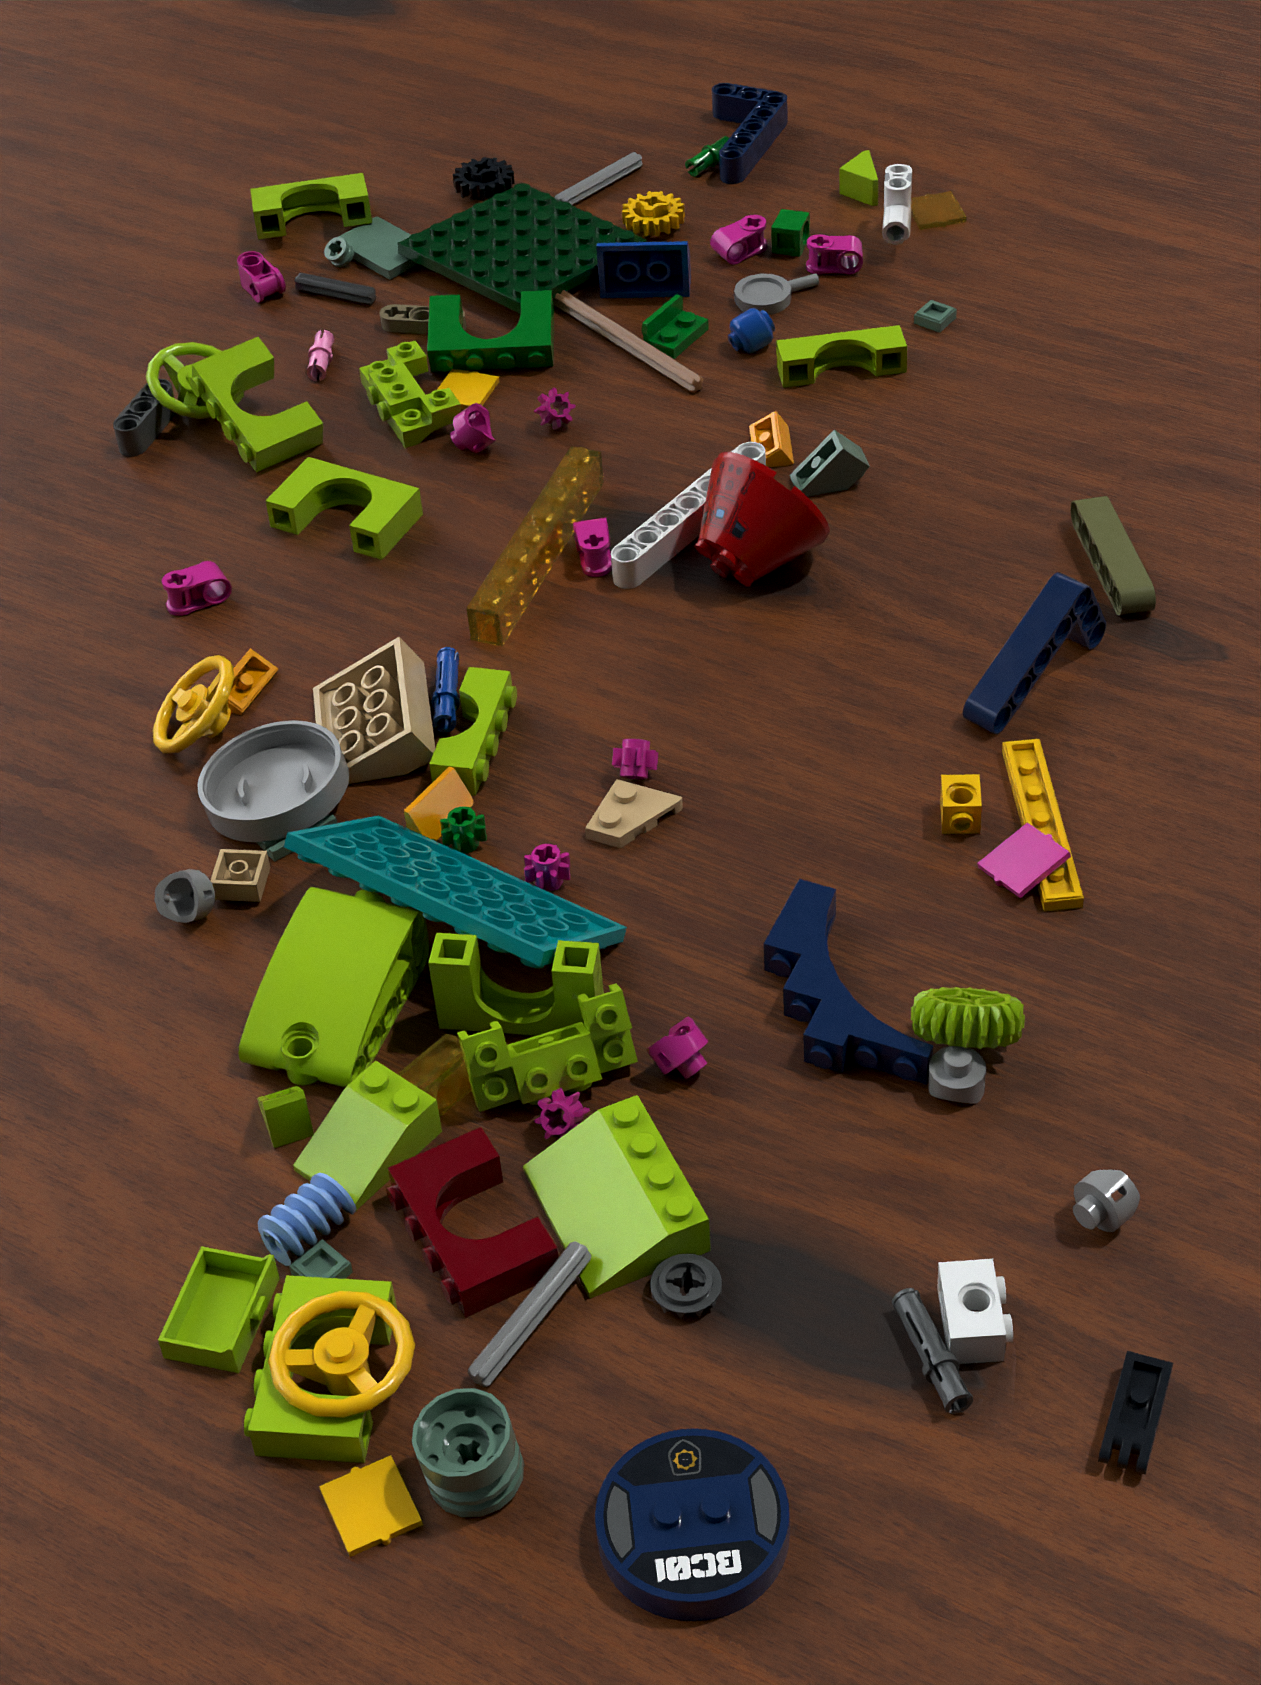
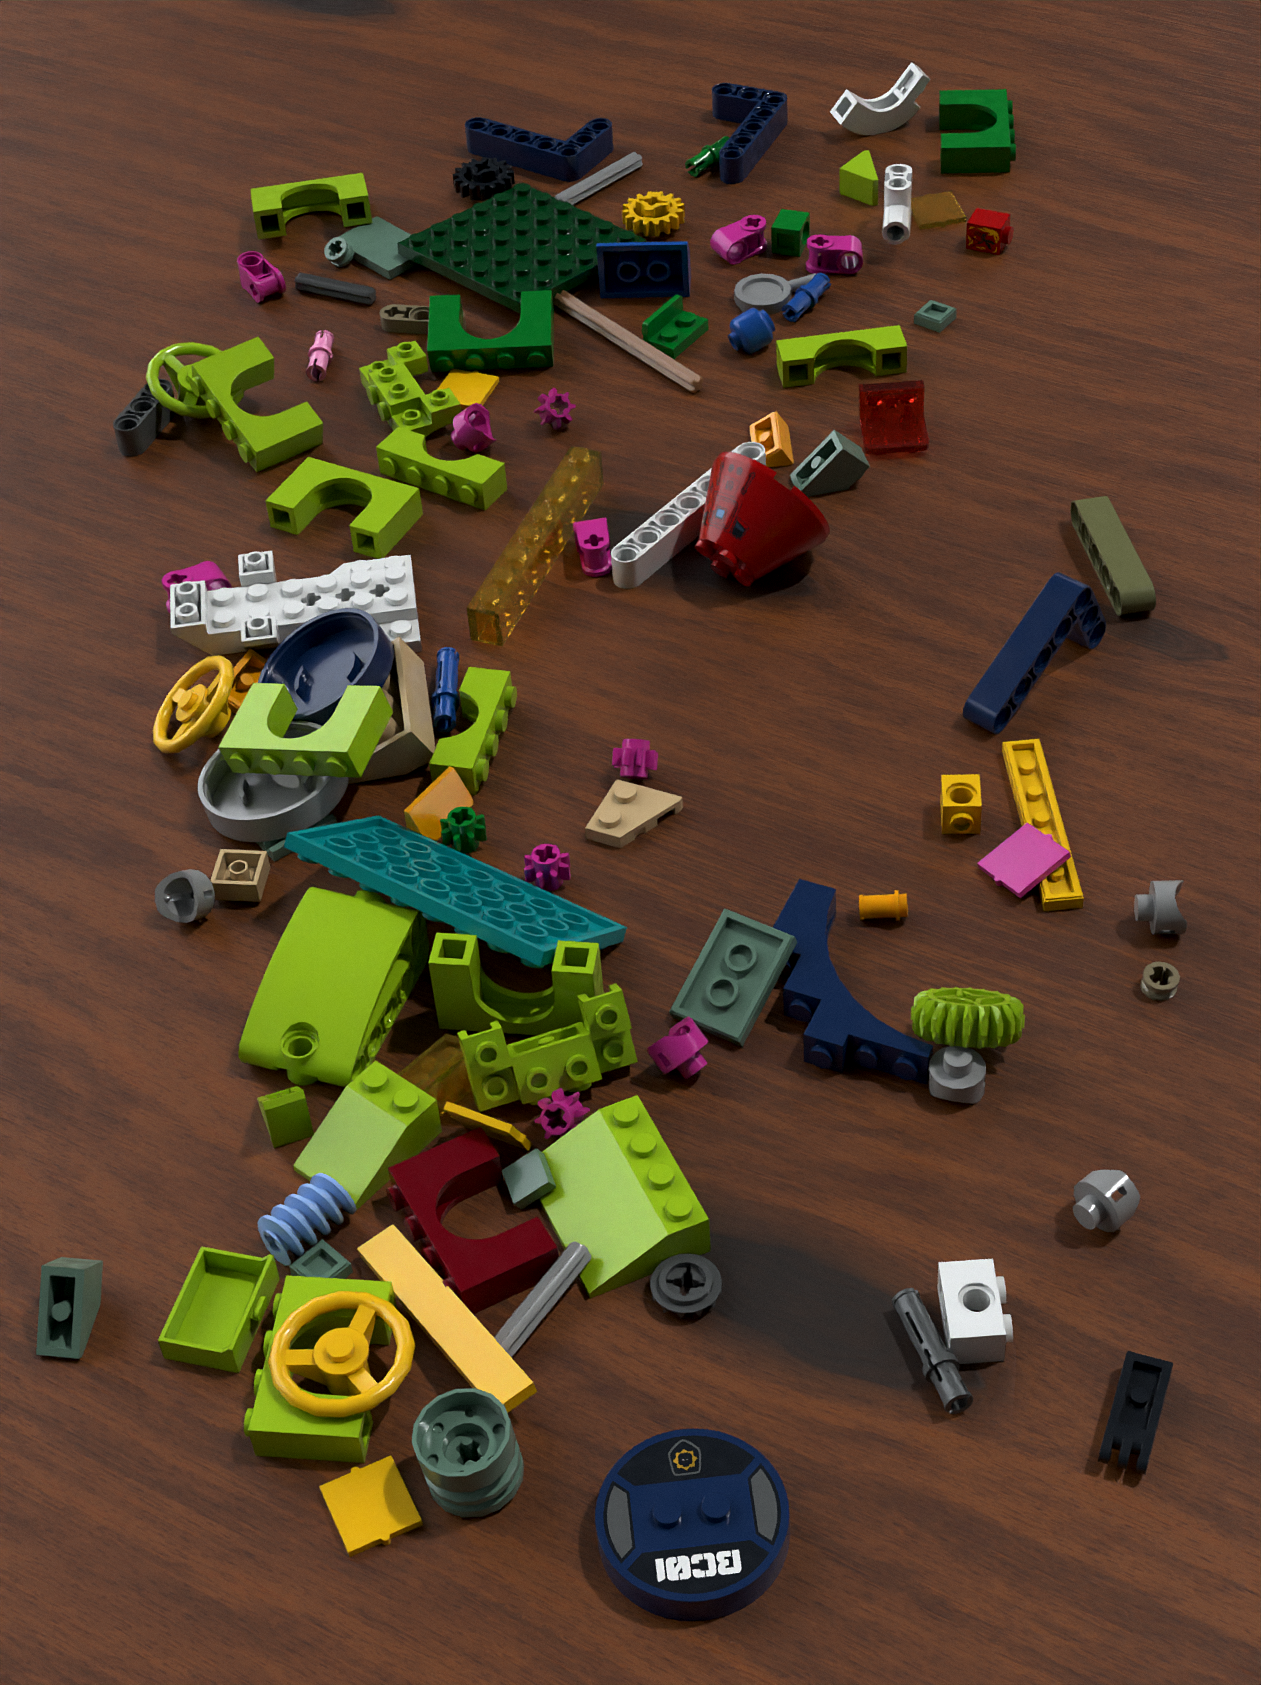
none -> sand green slope [36,1257,103,1359]
none -> white piece [170,551,422,656]
none -> lime arch [218,683,393,778]
none -> dark blue piece [258,608,394,726]
none -> yellow tile [357,1224,537,1413]
none -> lime arch [376,427,507,510]
none -> yellow piece [444,1101,532,1151]
none -> dark blue beam [465,117,614,182]
none -> sand green tile [502,1148,556,1210]
none -> sand green tile [669,908,797,1047]
none -> blue pin [782,273,831,322]
none -> white arch [830,62,931,135]
none -> clear red bracket [858,380,929,455]
none -> light orange pin [859,890,908,921]
none -> green arch [939,89,1016,174]
none -> red brick [966,208,1014,255]
none -> light grey piece [1134,880,1187,935]
none -> dark tan bush [1140,962,1180,1001]

